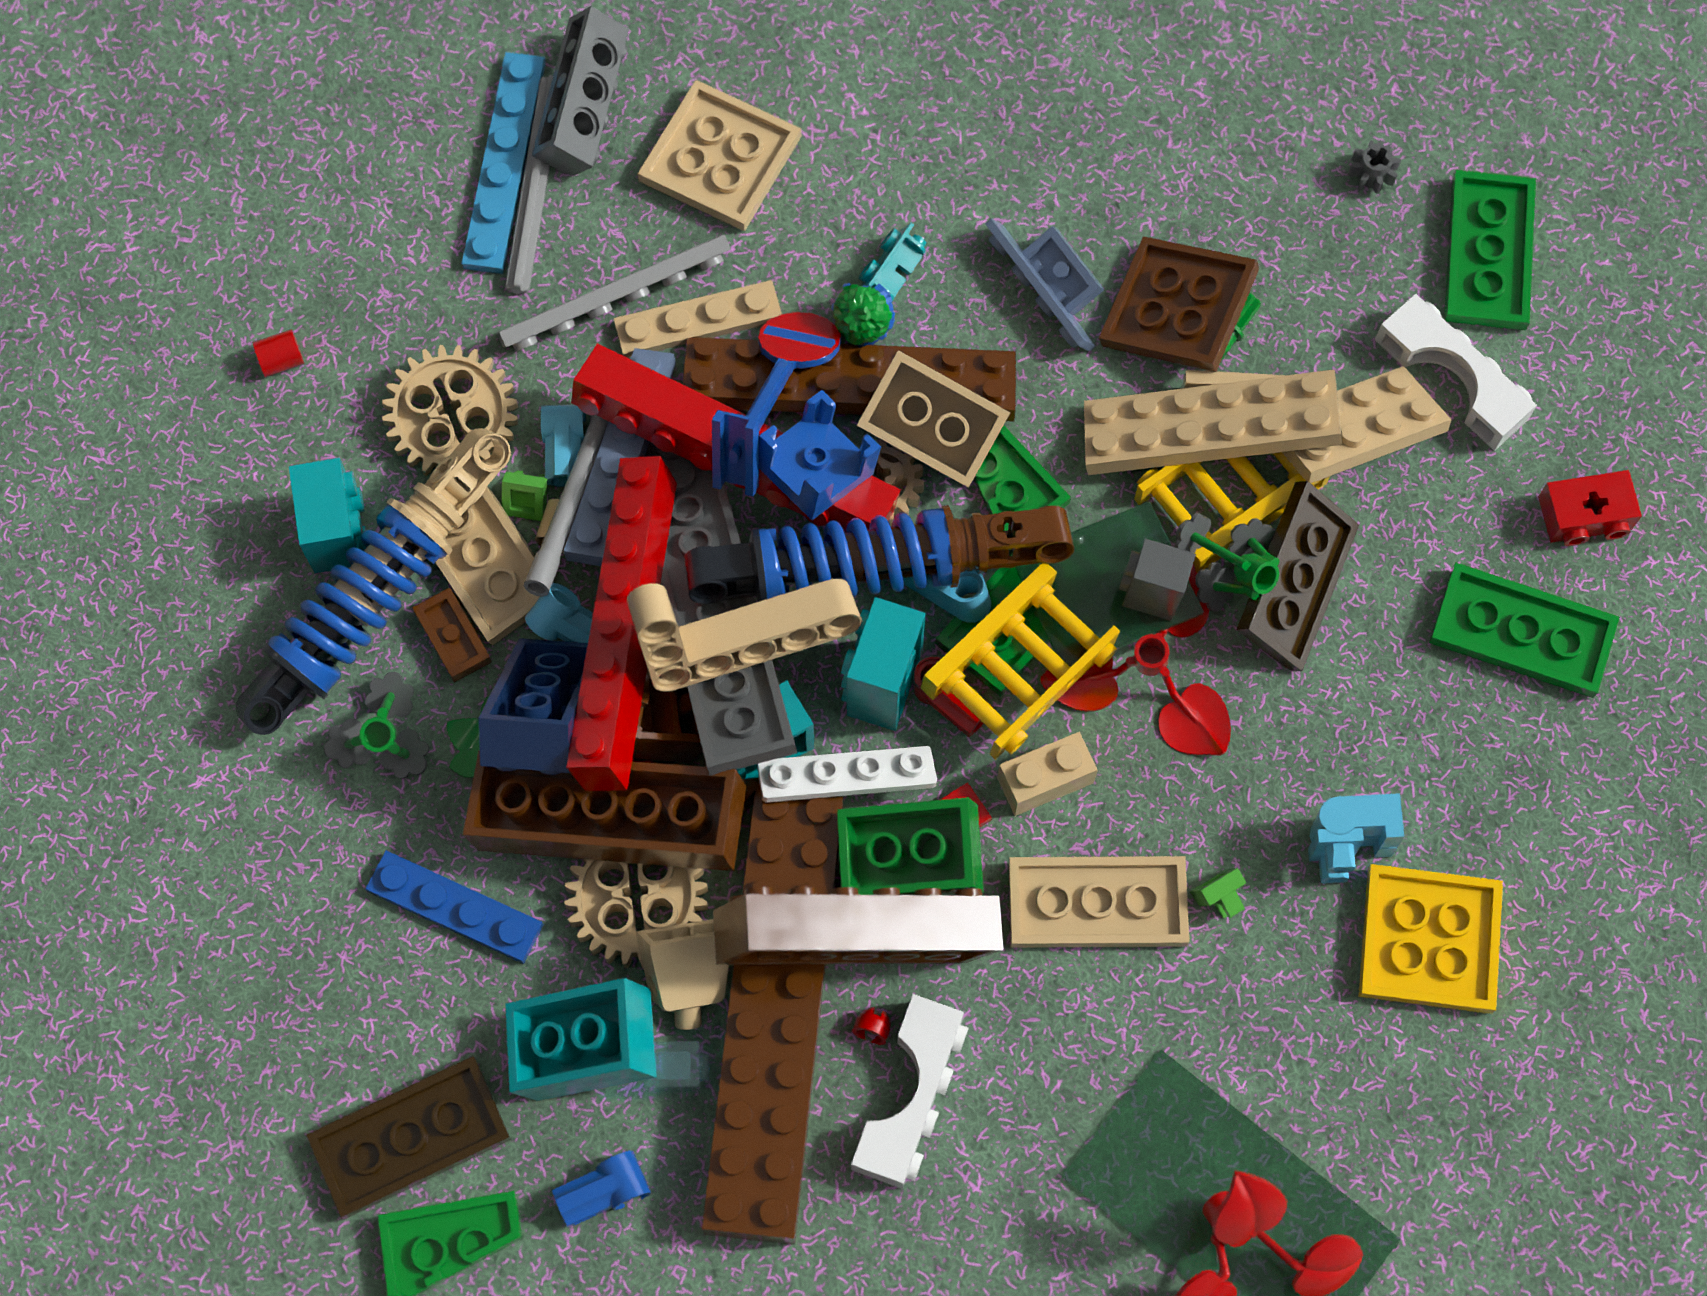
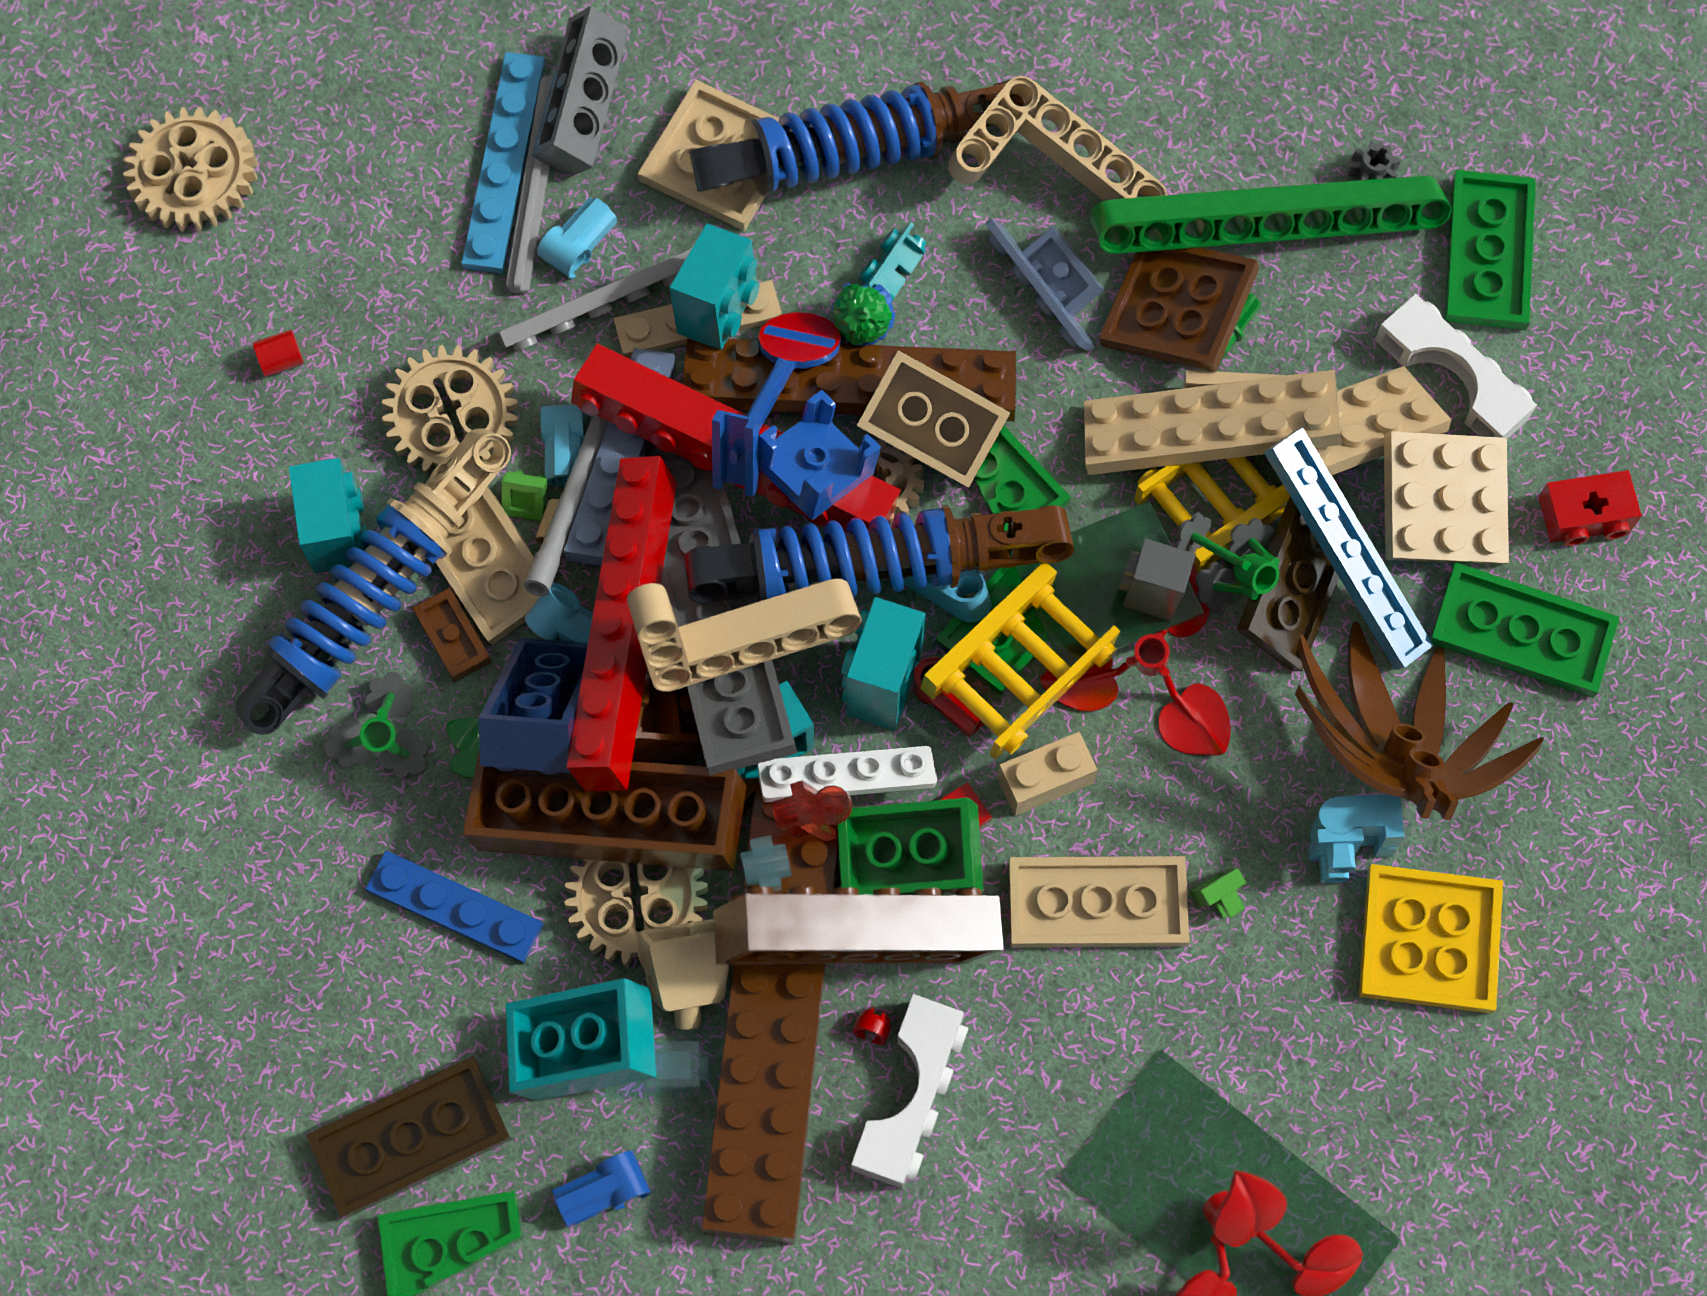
none -> tan gear [123,107,258,232]
none -> medium azure piece [537,197,617,279]
none -> teal brick [670,223,760,350]
none -> piece [688,76,1028,196]
none -> clear light blue gear [740,835,791,892]
none -> clear red hips [772,780,852,841]
none -> tan beam [948,76,1167,201]
none -> green beam [1090,176,1451,254]
none -> plate [1264,427,1433,670]
none -> reddish brown plant [1295,621,1544,820]
none -> tan plate [1384,431,1509,565]

